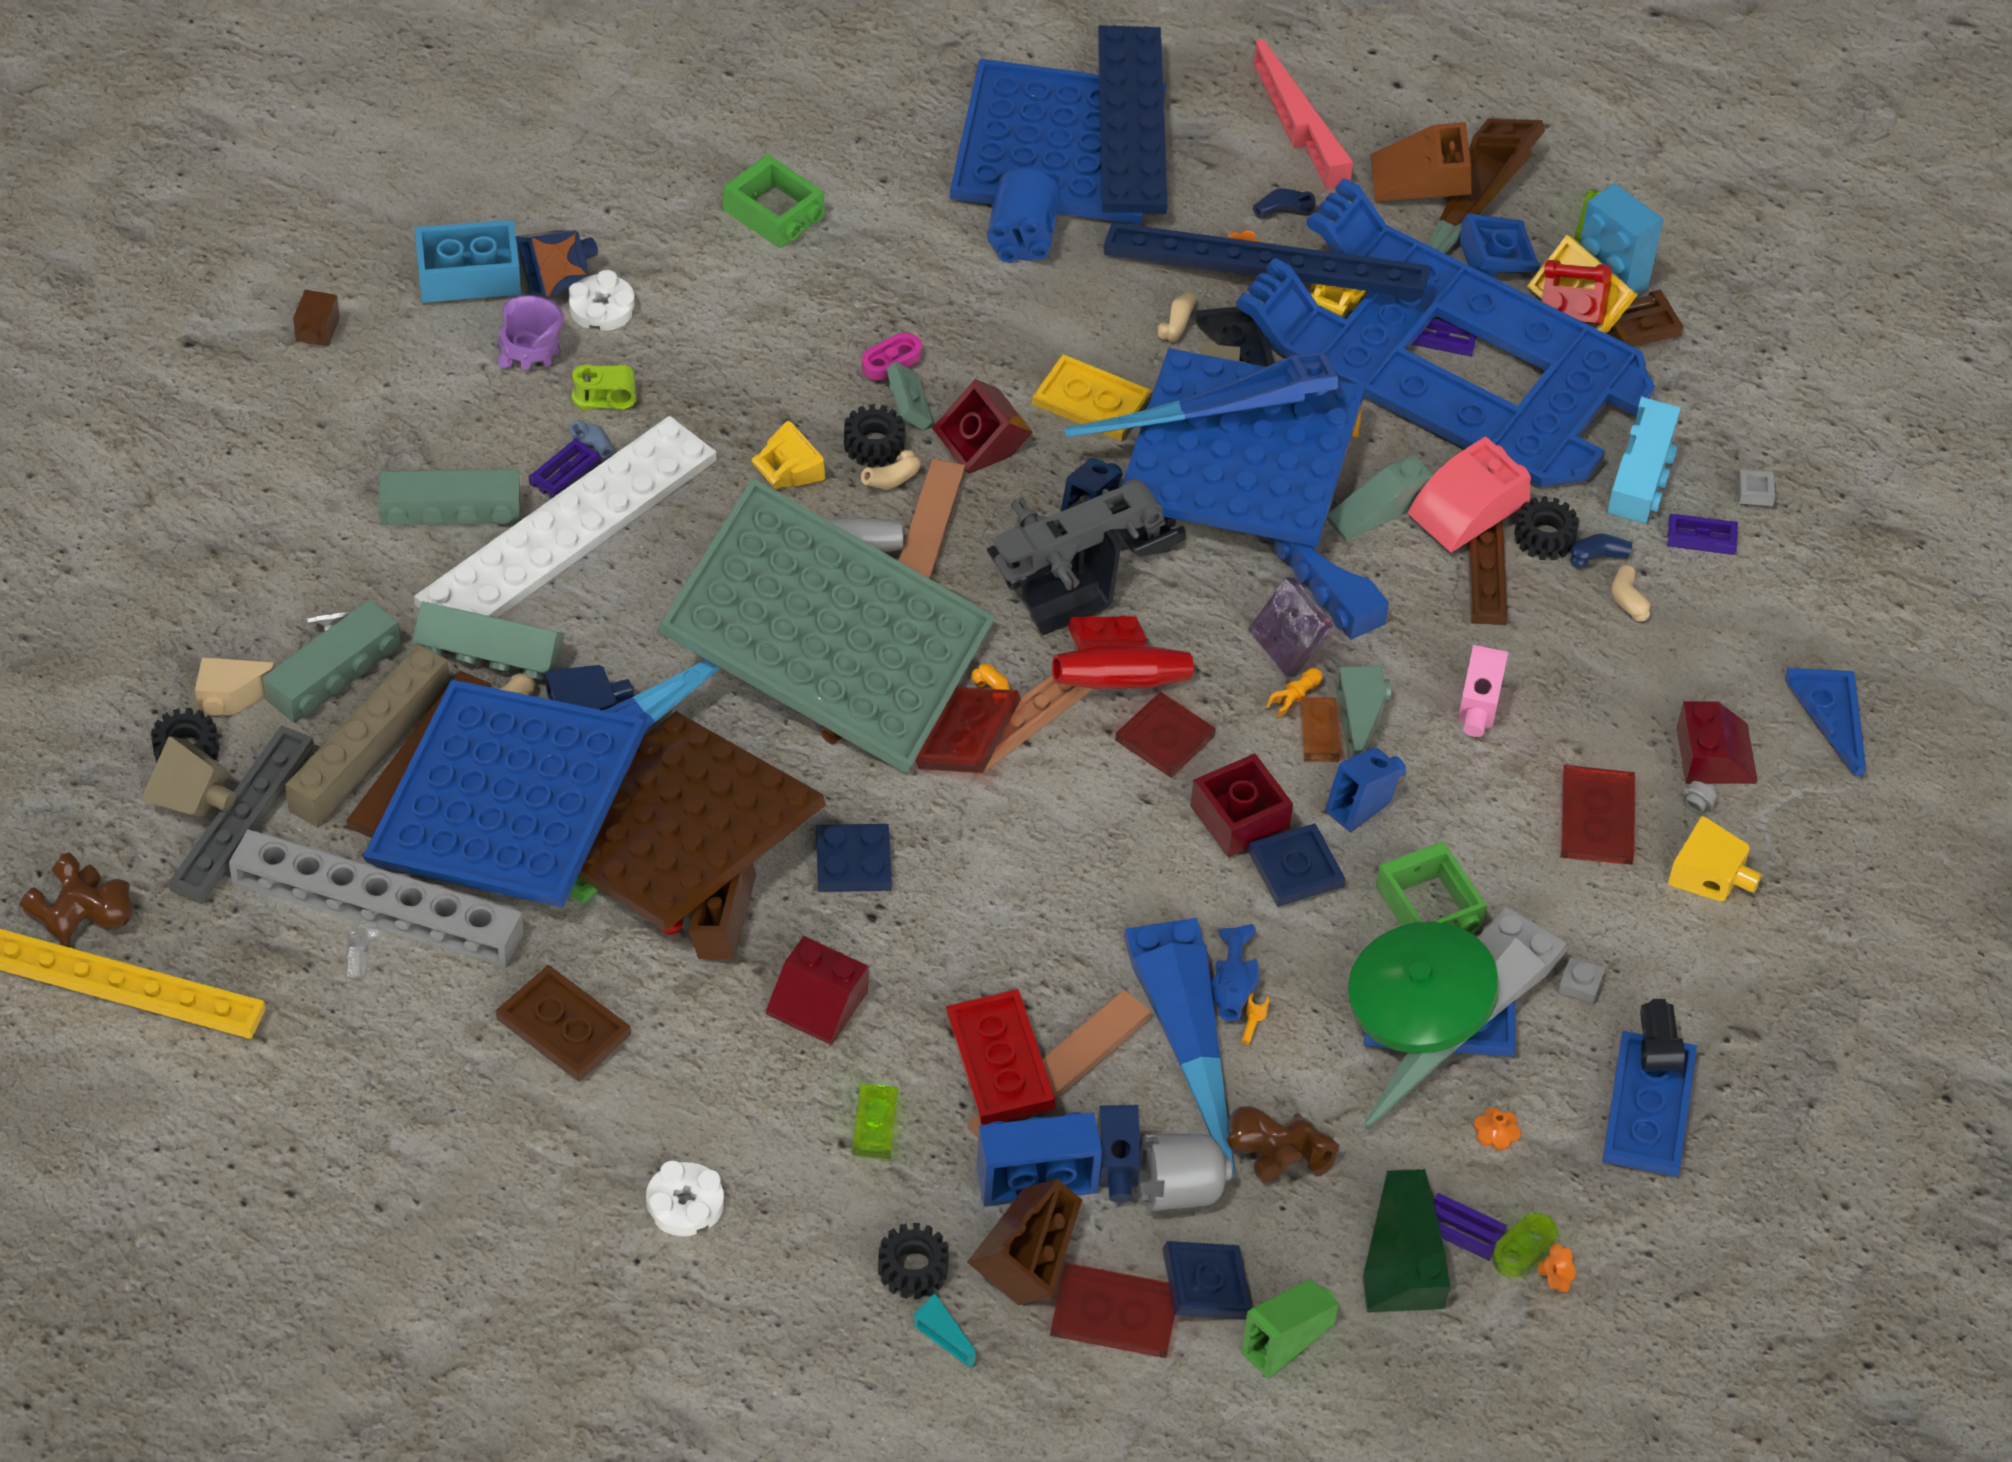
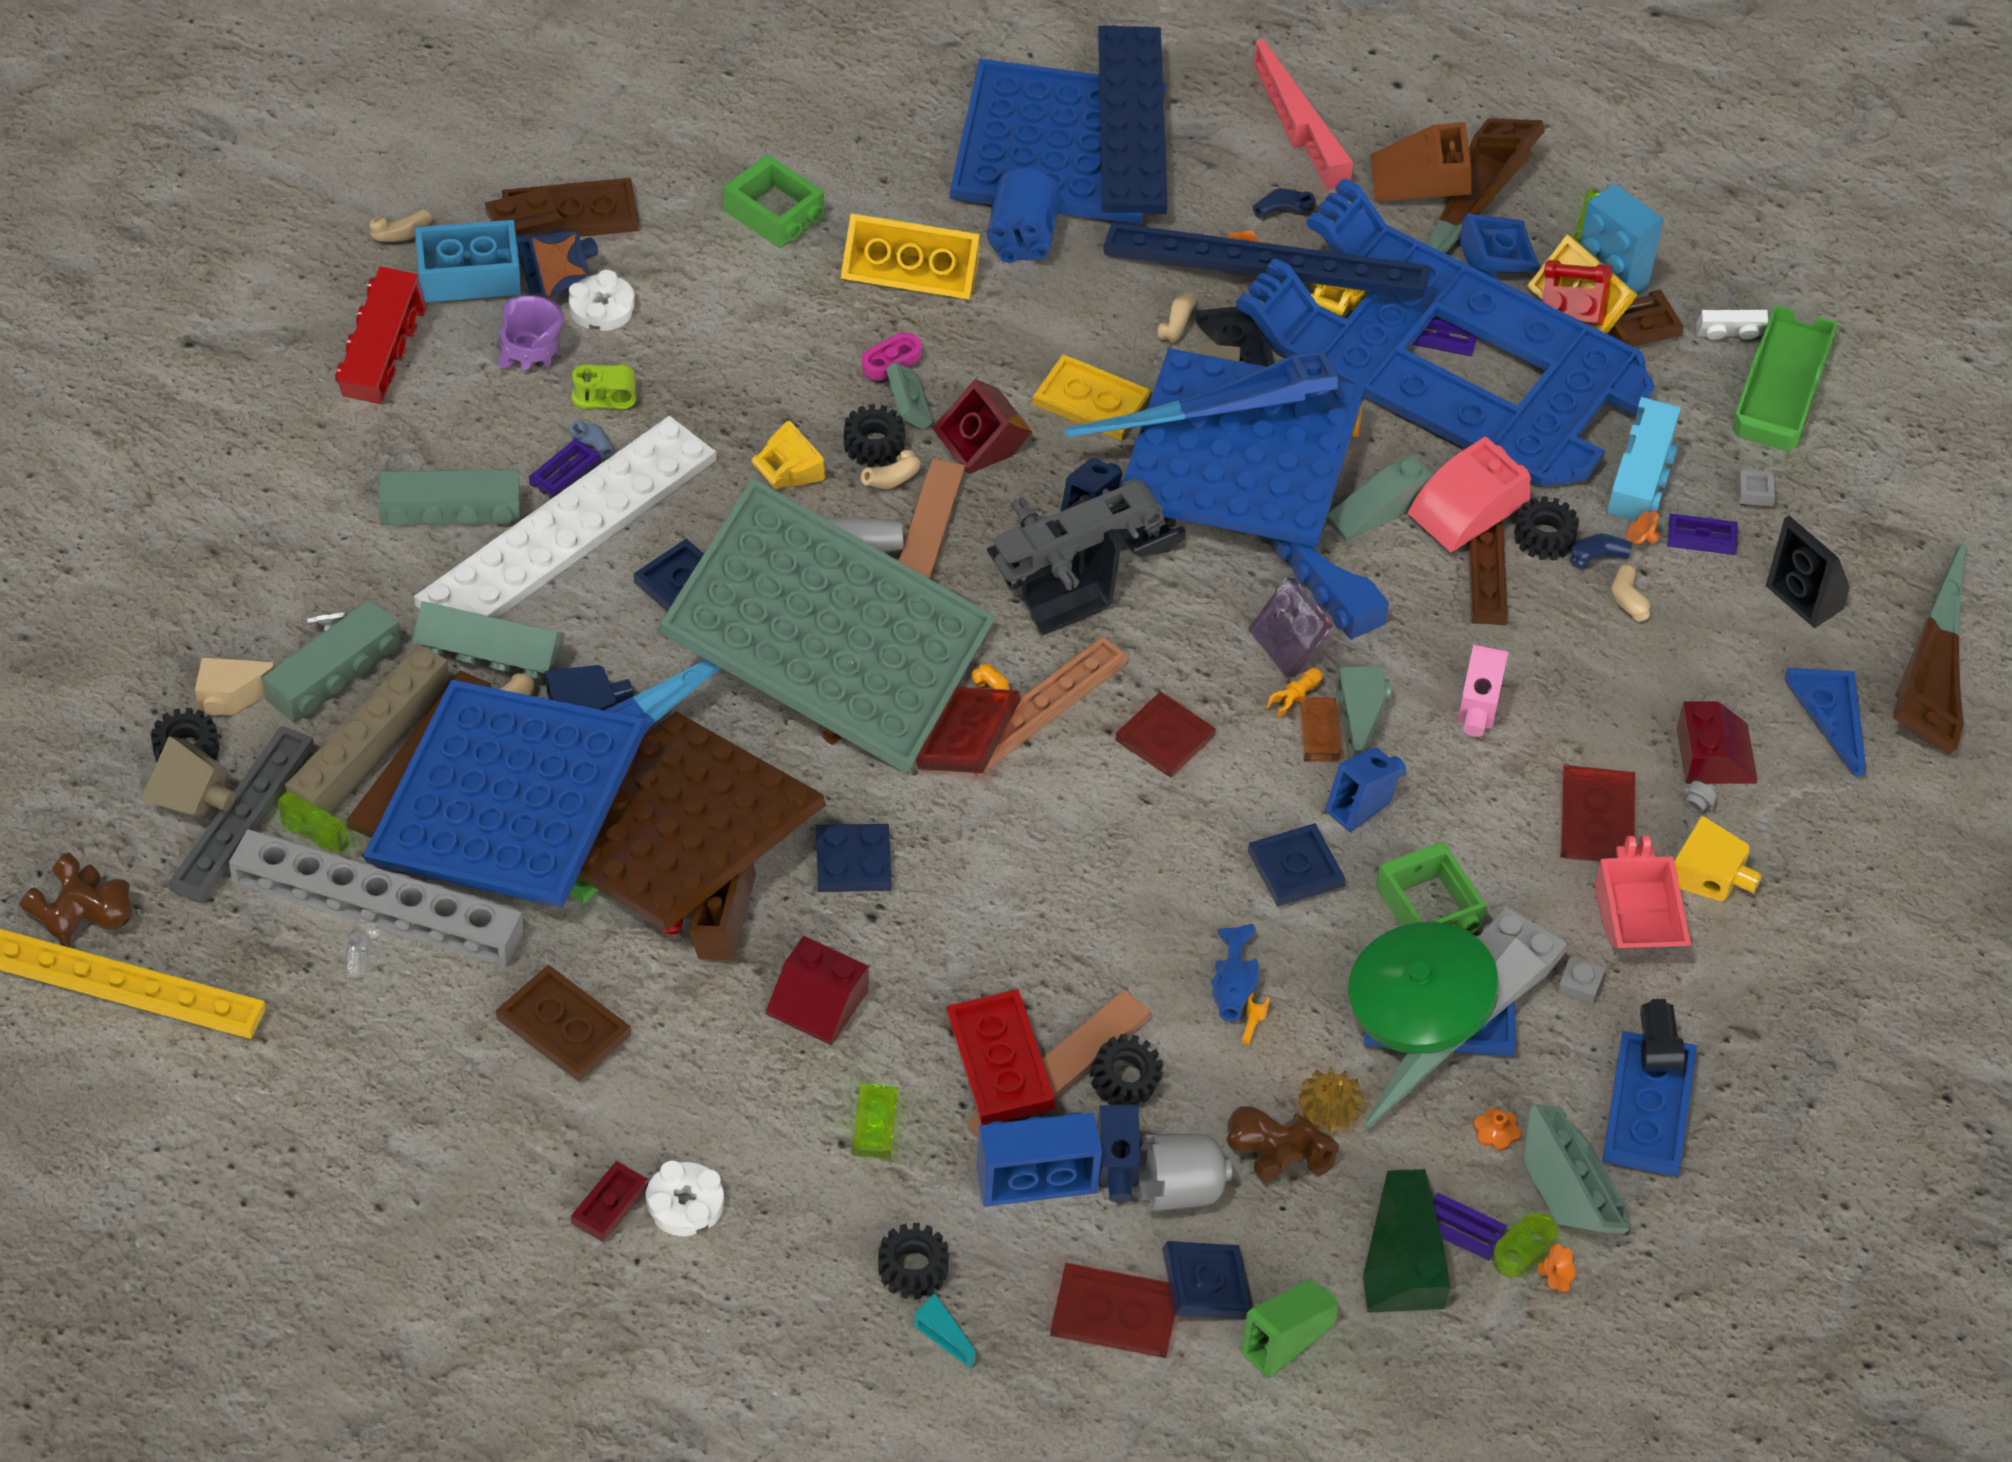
reddish brown brick [293,290,340,346] -> none
reddish brown wedge [967,1178,1082,1305] -> none
red plate [1052,615,1194,689] -> none
blue plate [1124,918,1234,1179] -> none
dark red brick [1190,753,1293,857] -> none
none -> clear neon green plate [278,791,349,854]
none -> red wedge [335,266,427,405]
none -> tan arm [369,210,433,242]
none -> reddish brown plate [485,187,563,236]
none -> reddish brown tile [502,178,639,243]
none -> dark red plate [571,1161,648,1242]
none -> dark blue plate [633,538,704,612]
none -> yellow slope [840,213,980,299]
none -> black tyre [1090,1034,1163,1106]
none -> clear yellow gear [1298,1066,1364,1133]
none -> sand green wedge [1524,1104,1629,1234]
none -> coral piece [1595,835,1691,948]
none -> orange plant [1625,510,1660,545]
none -> white plate [1695,310,1768,340]
none -> bright green piece [1732,304,1838,451]
none -> black slope [1766,516,1850,628]
none -> reddish brown plate [1892,543,1966,755]

